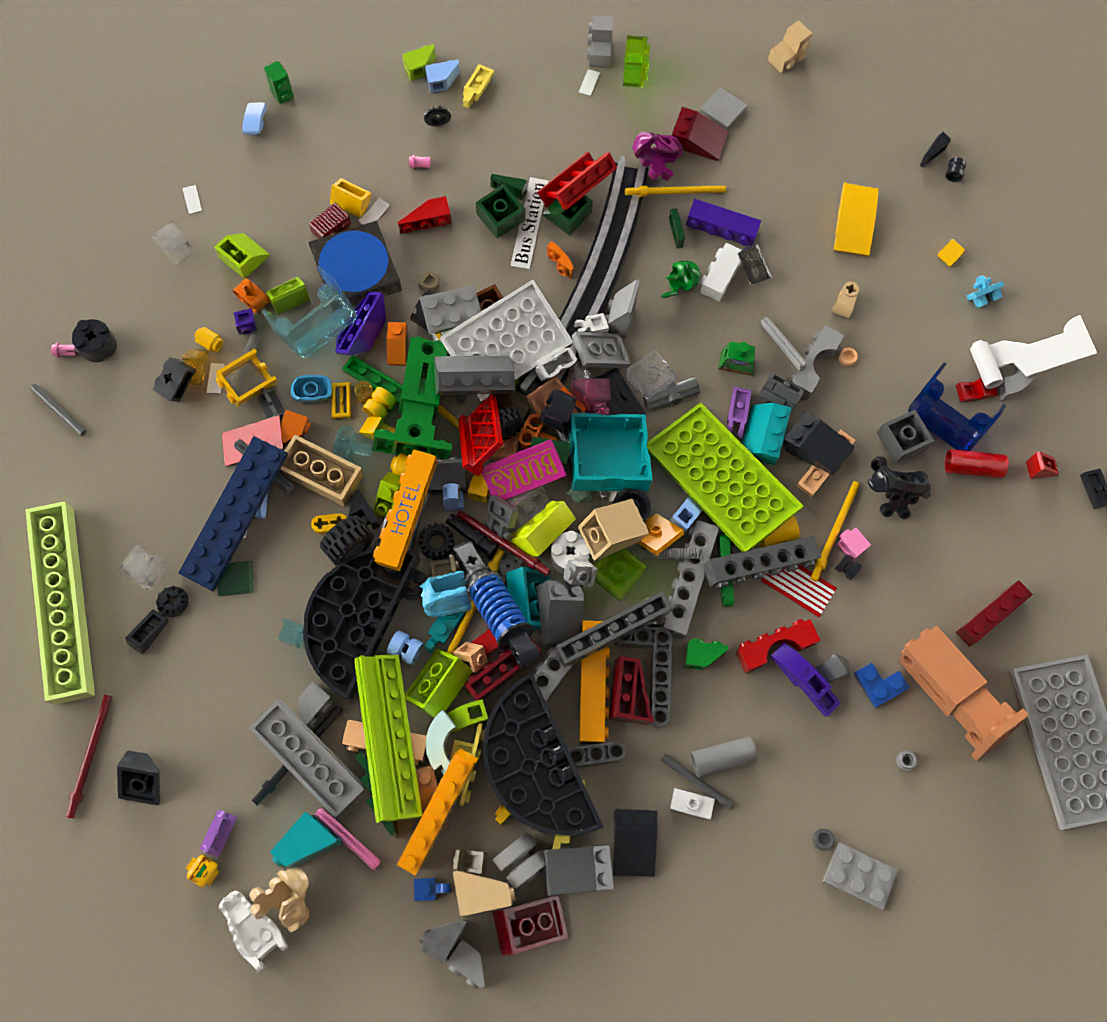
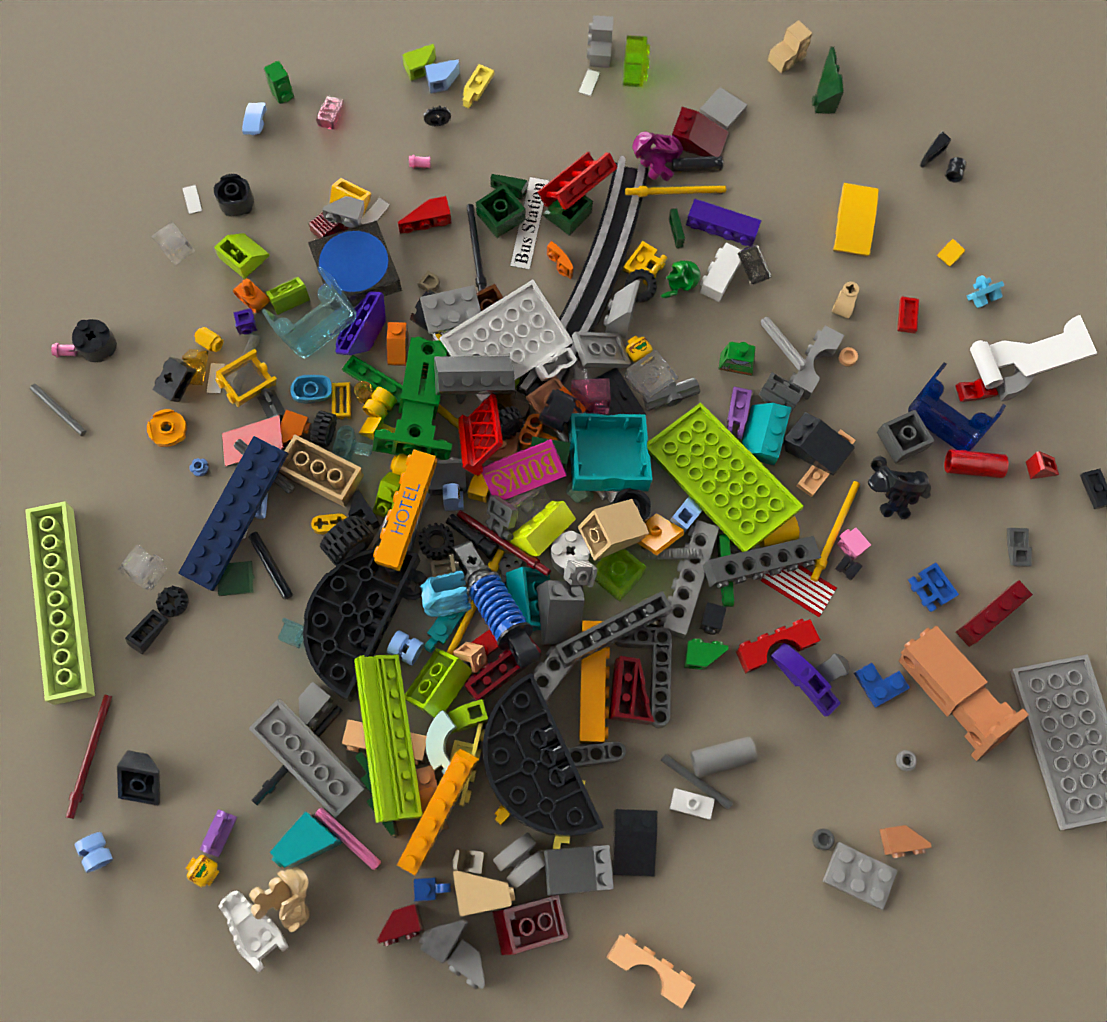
white plate [574,313,609,333] -> none
none -> light blue wheel [74,832,113,873]
none -> light orange plate [147,409,187,447]
none -> medium blue plate [190,458,209,476]
none -> black brick [214,174,254,216]
none -> black axle [248,532,293,600]
none -> black tyre [310,411,337,447]
none -> clear pink slope [316,96,344,130]
none -> light grey slope [322,196,364,228]
none -> dark red slope [377,904,424,946]
none -> black bar [467,204,487,291]
none -> light nougat arch [606,934,695,1008]
none -> yellow plate [623,241,667,285]
none -> black tyre [624,269,657,303]
none -> yellow head [625,335,653,364]
none -> black axle [672,156,723,172]
none -> black brick [699,602,727,635]
none -> dark green wedge [812,47,844,114]
none -> nougat slope [880,825,932,858]
none -> red plate [897,296,919,334]
none -> blue plate [908,563,959,612]
none -> dark grey slope [1007,528,1032,566]

